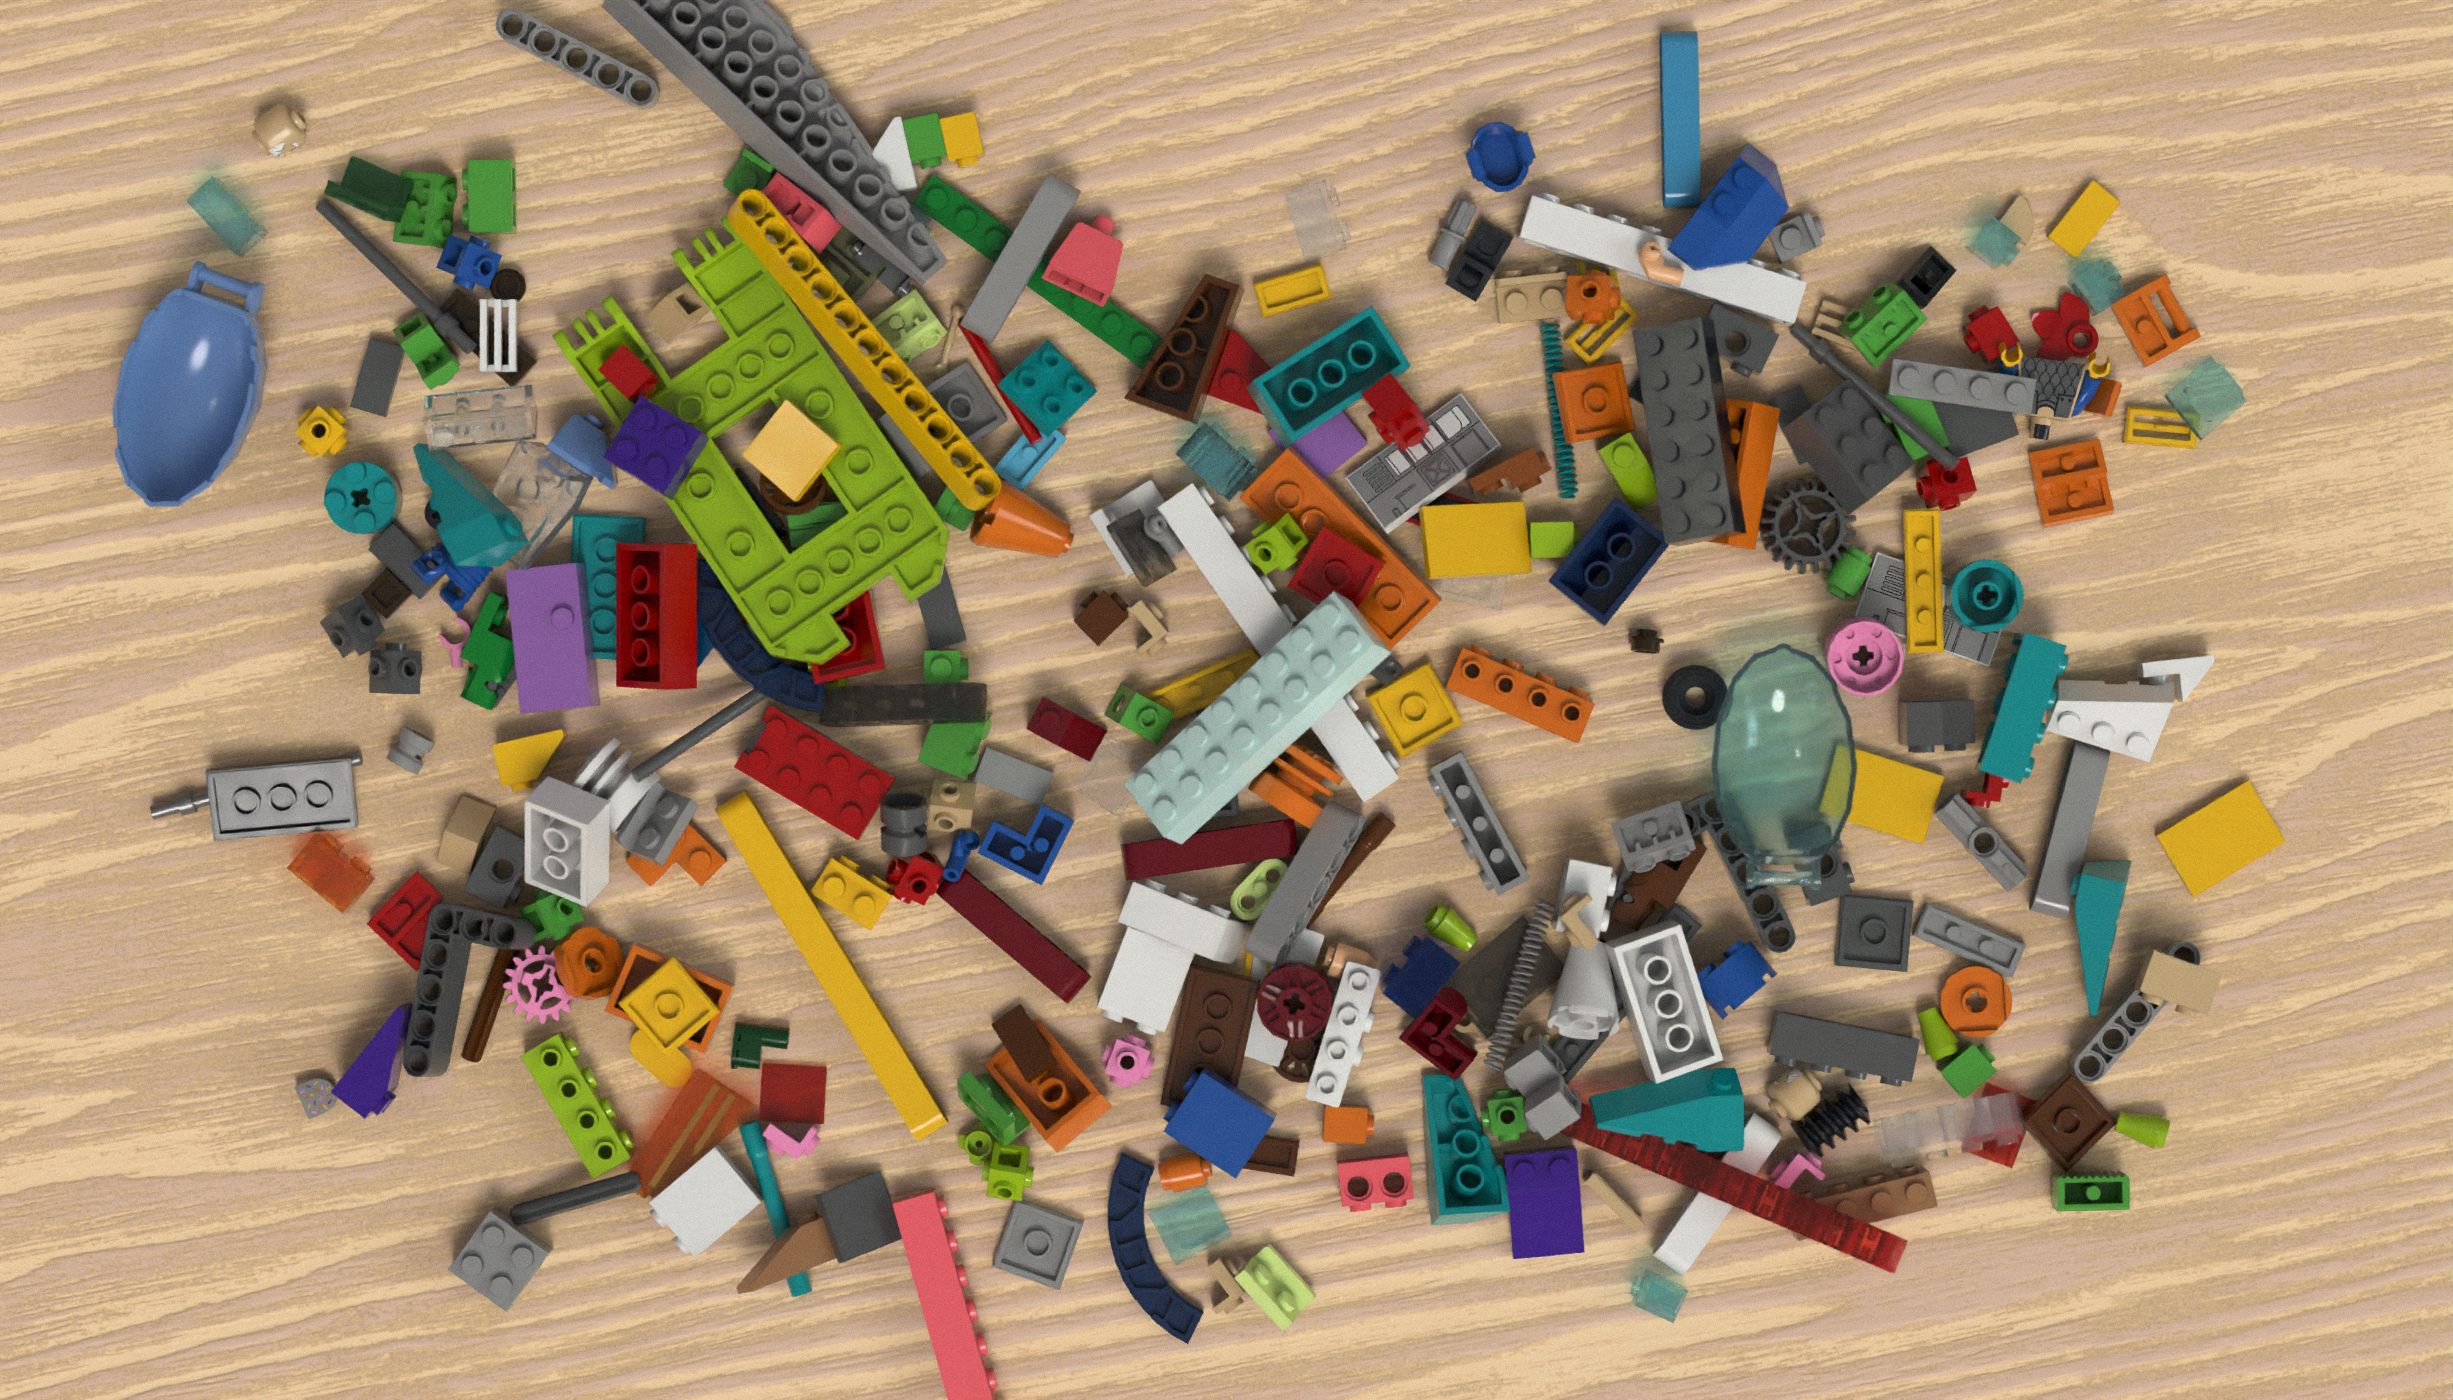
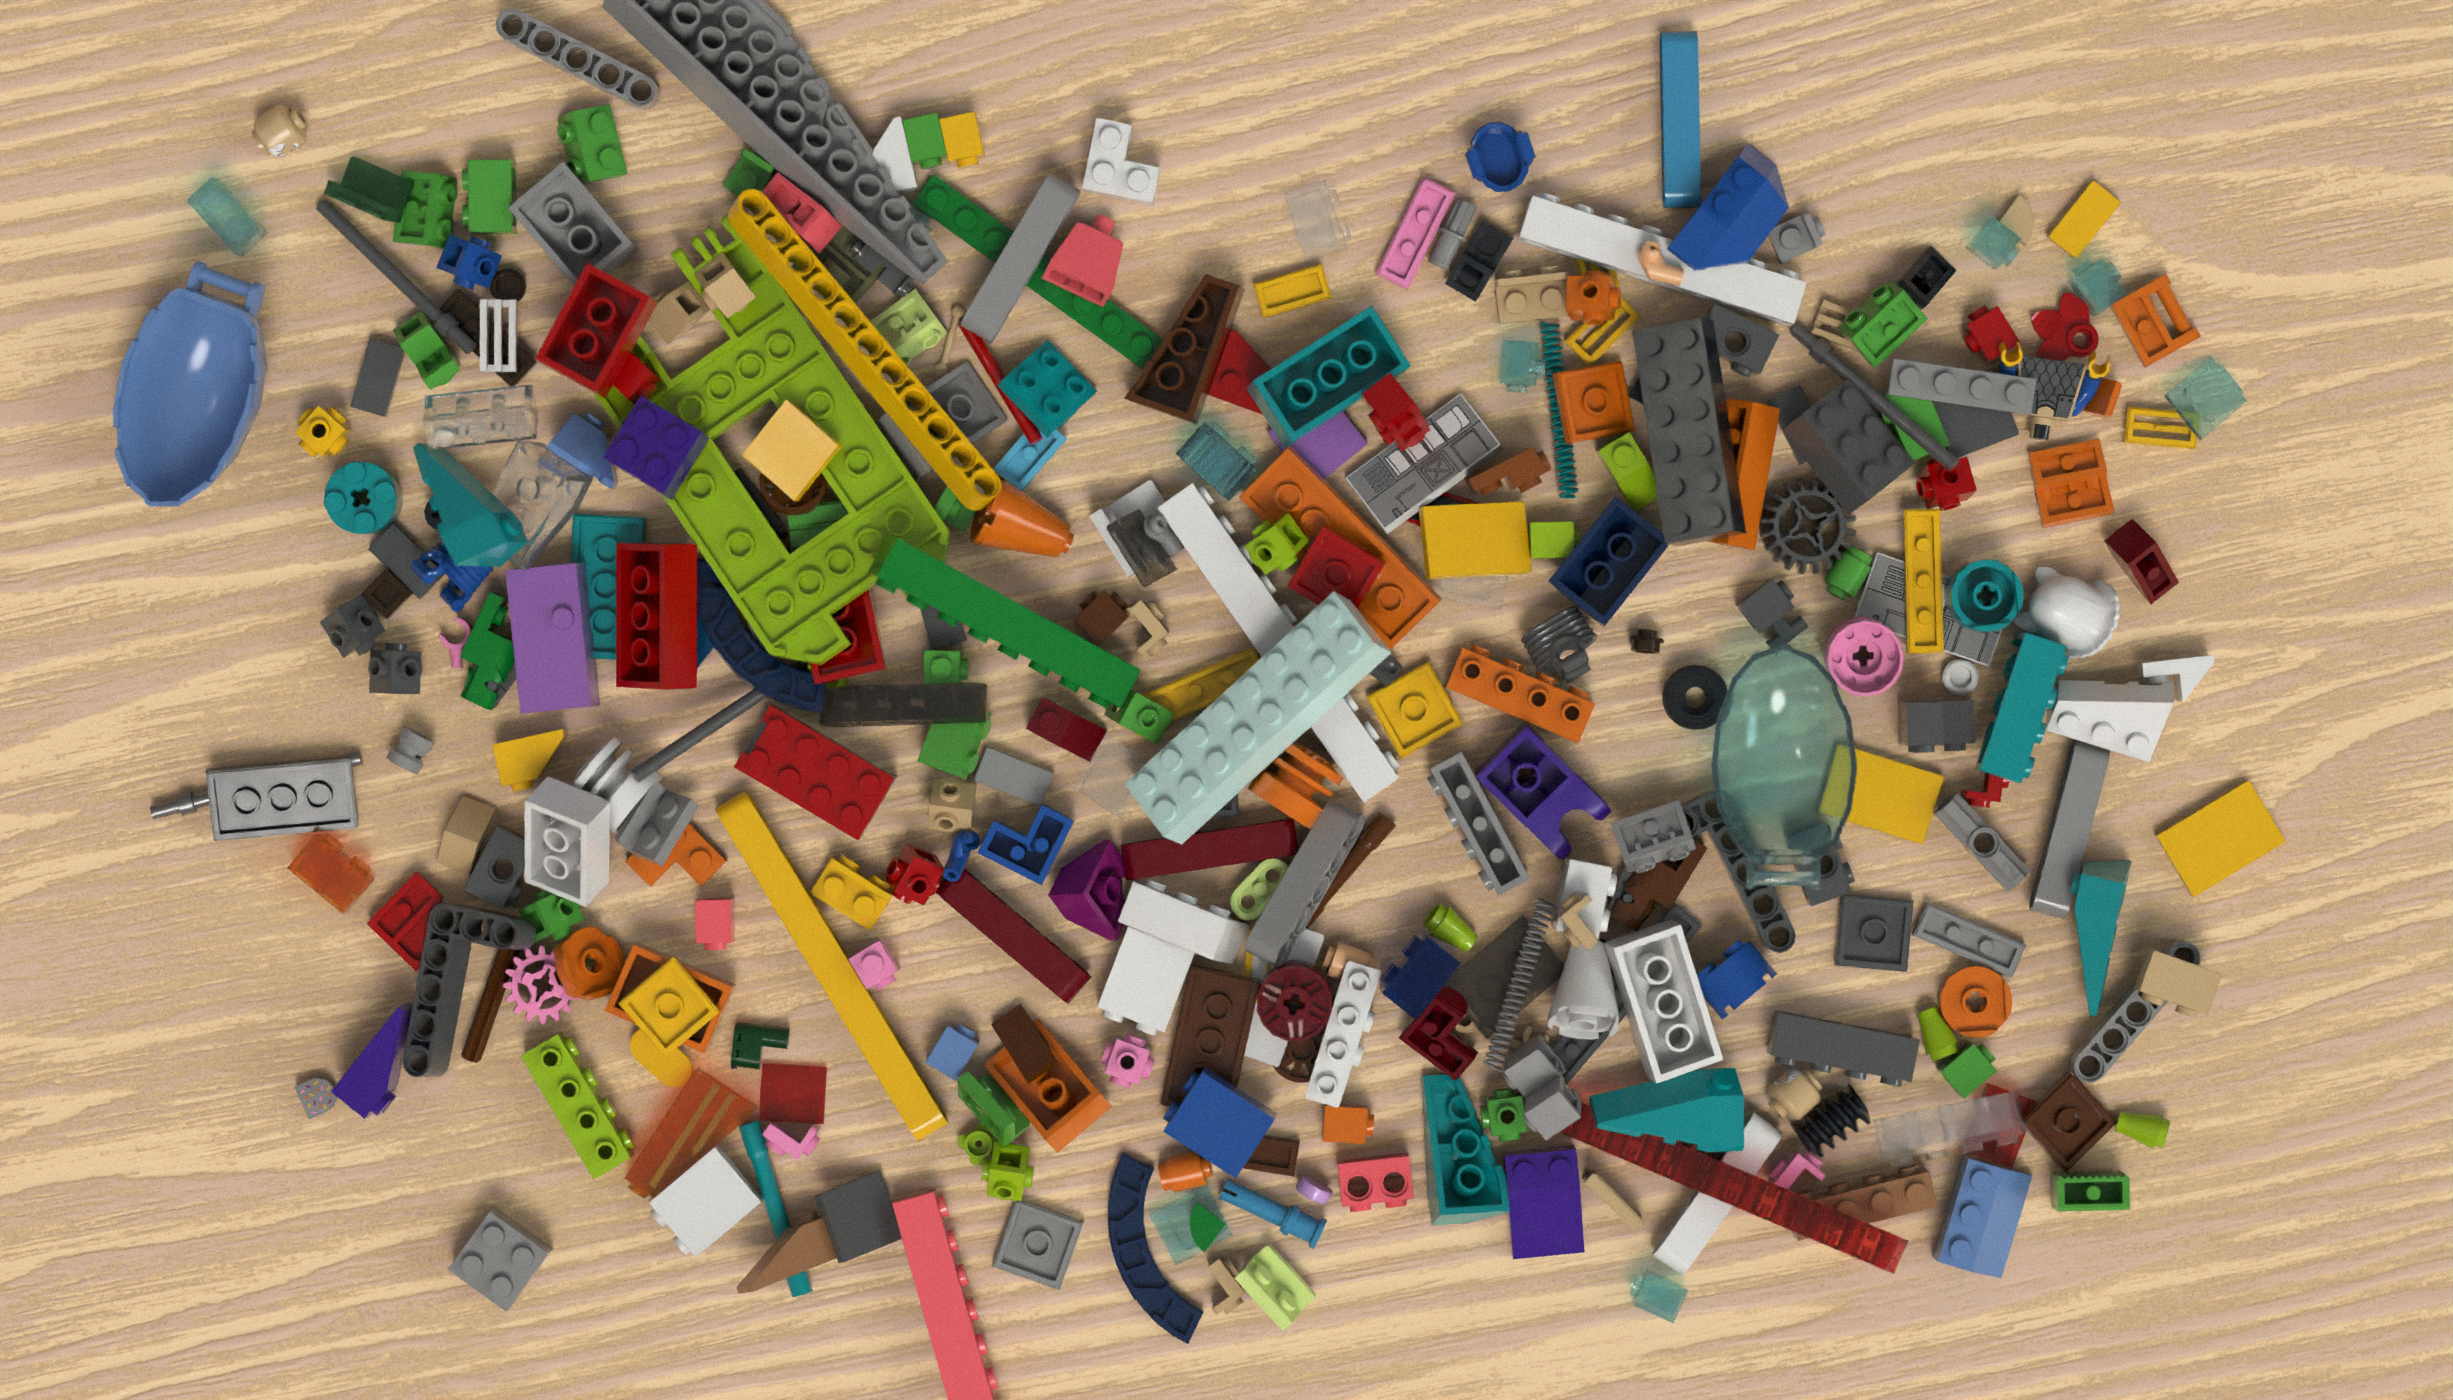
dark grey axle [510,1171,642,1226] -> none
dark grey wheel [880,791,927,856] -> none
none -> light grey slope [508,162,638,286]
none -> red brick [535,263,658,399]
none -> bright green bracket [557,104,627,185]
none -> tan brick [694,252,756,318]
none -> coral brick [695,898,735,950]
none -> bright pink brick [848,938,900,991]
none -> green brick [868,534,1141,709]
none -> medium blue brick [925,1022,979,1081]
none -> magenta slope [1048,839,1126,941]
none -> white brick [1082,118,1160,206]
none -> green tile [1190,1202,1226,1253]
none -> dark azure pin [1219,1178,1327,1249]
none -> lavender tile [1296,1174,1333,1204]
none -> bright pink tile [1376,177,1456,290]
none -> dark purple brick [1474,722,1611,860]
none -> clear light blue brick [1498,340,1544,393]
none -> dark grey piece [1521,606,1597,683]
none -> dark grey brick [1736,579,1808,653]
none -> medium blue slope [1932,1154,2033,1278]
none -> white tile [1941,659,1979,695]
none -> white hair [2014,567,2120,659]
none -> dark red slope [2104,519,2179,604]

